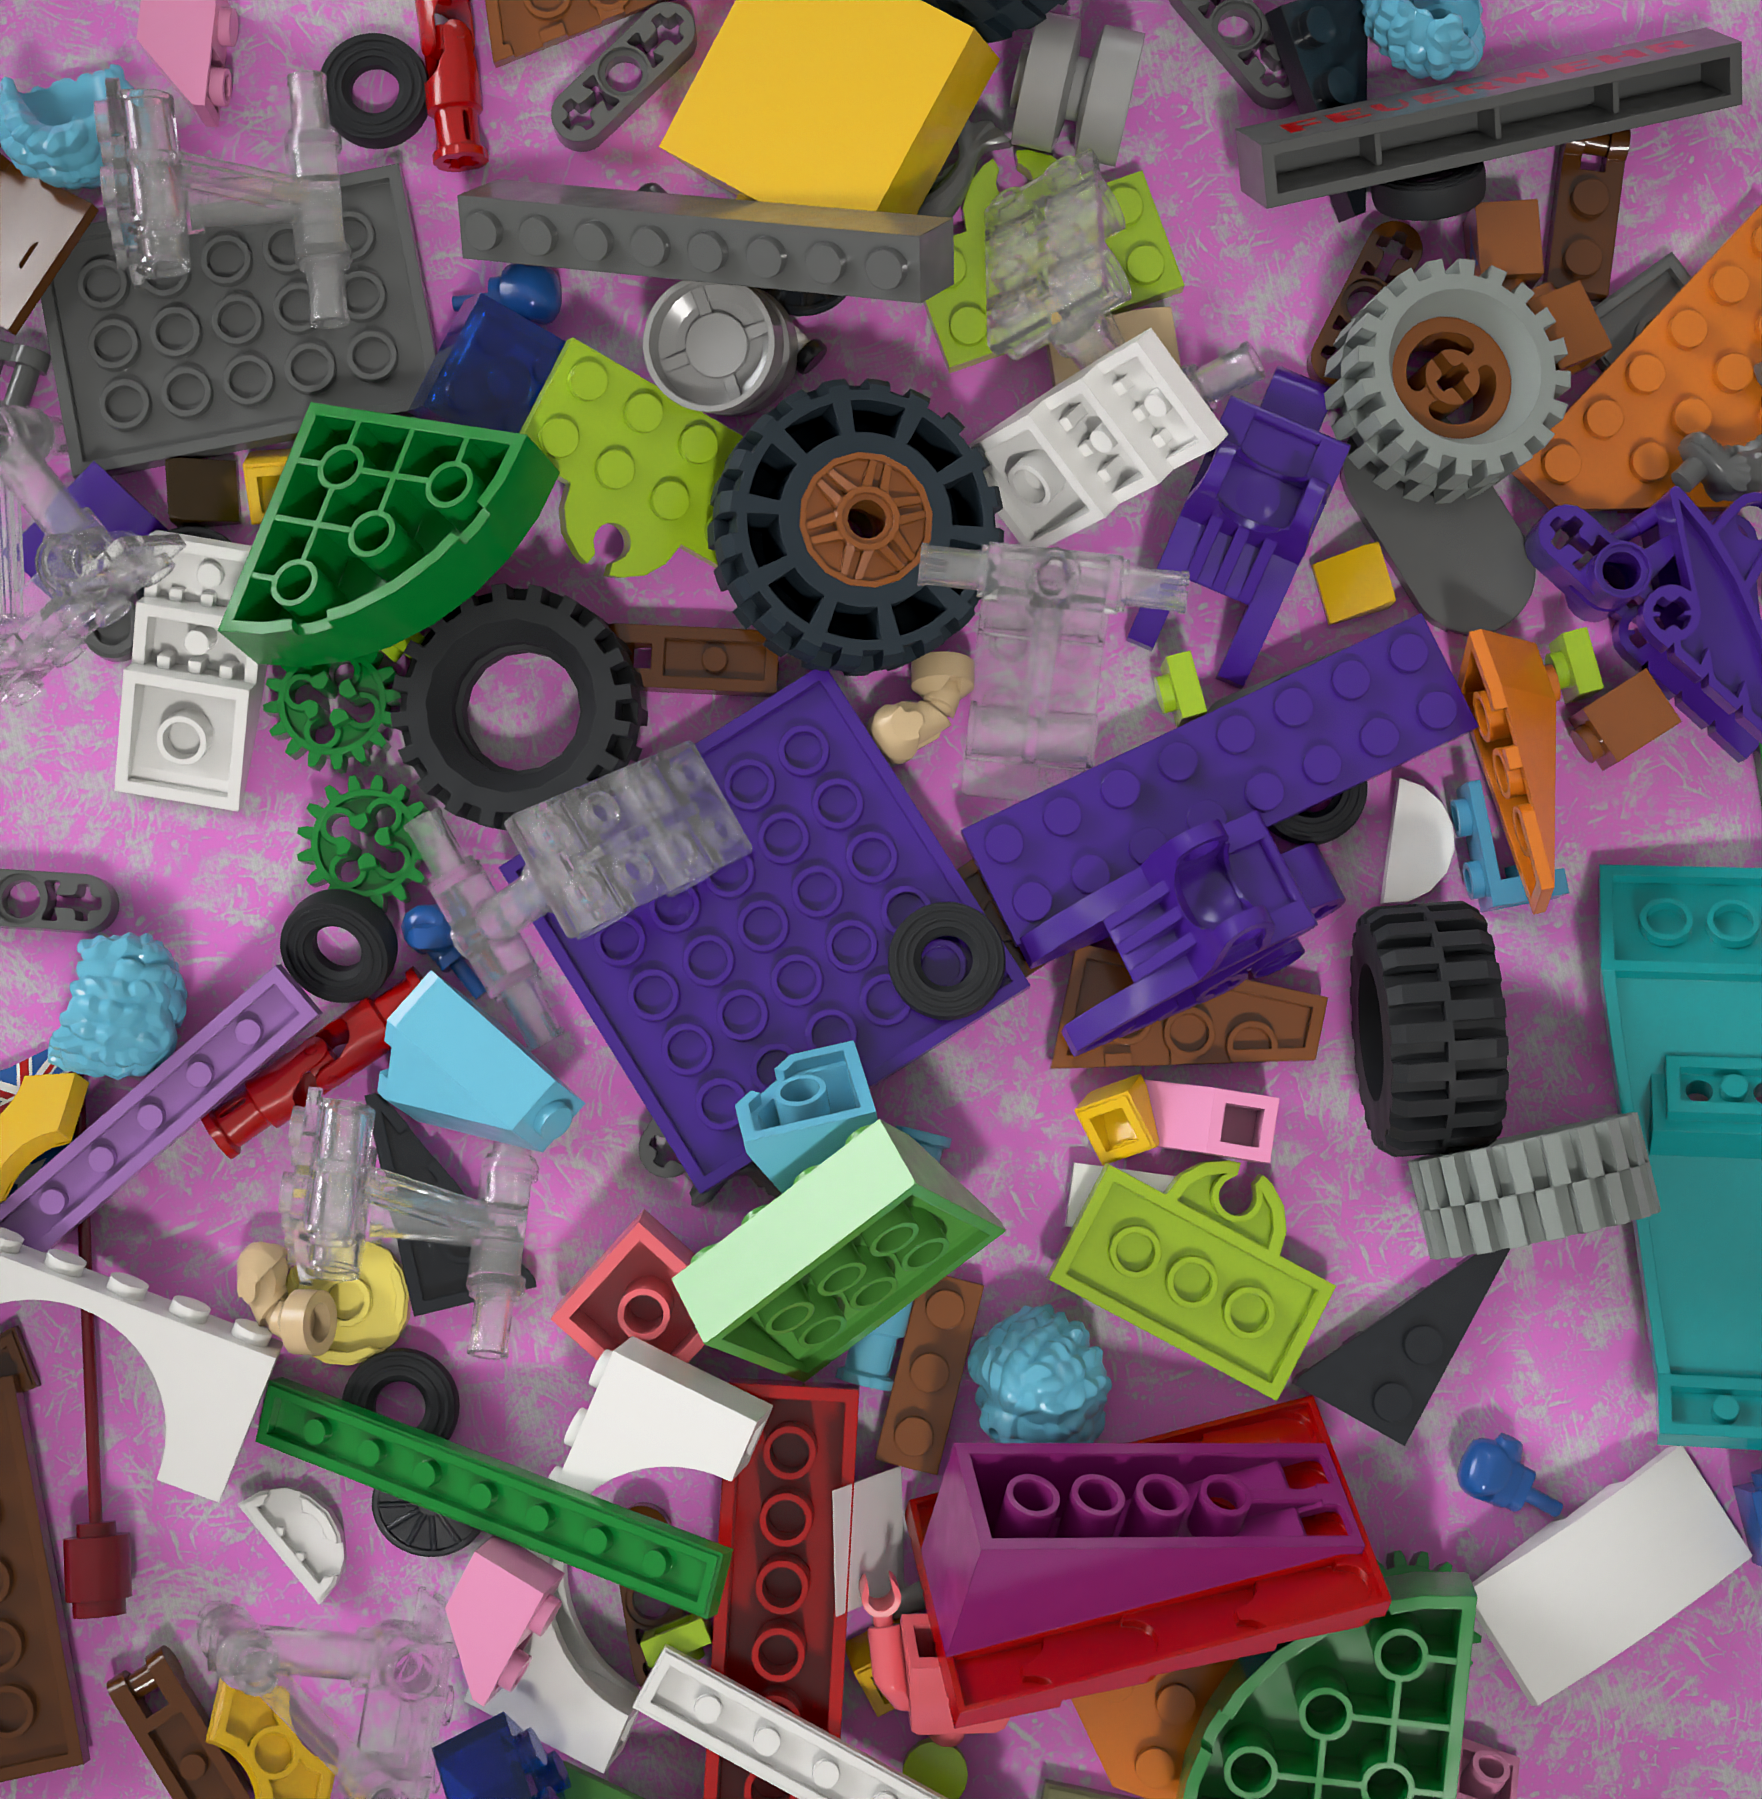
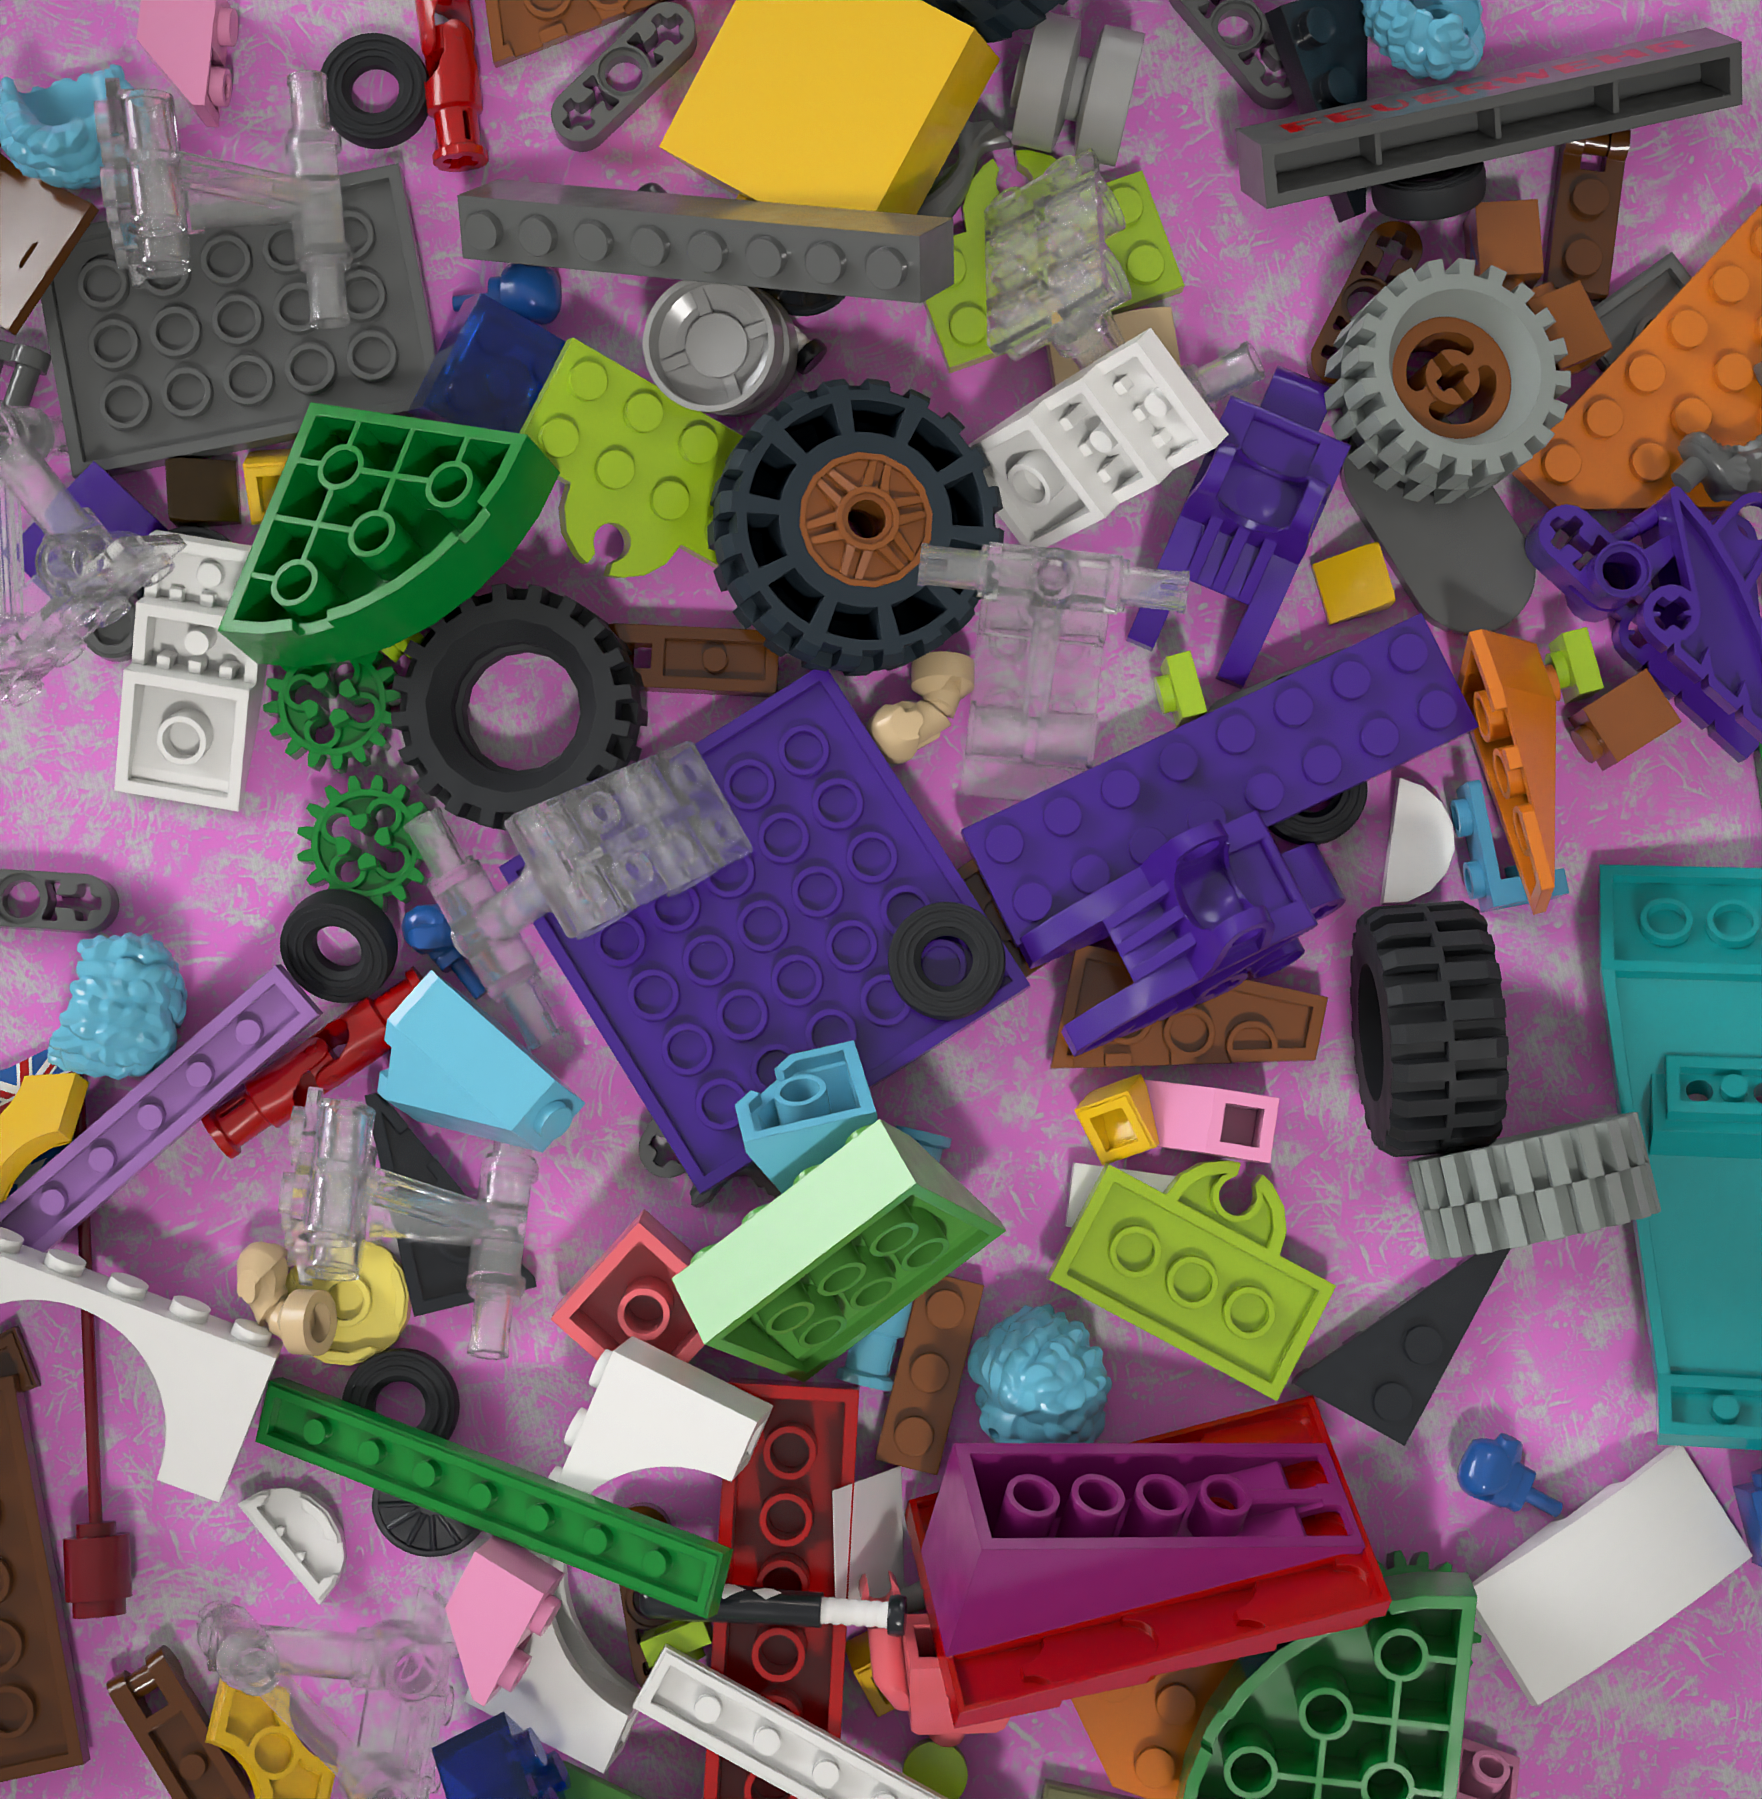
none -> black piece [639,1583,907,1637]

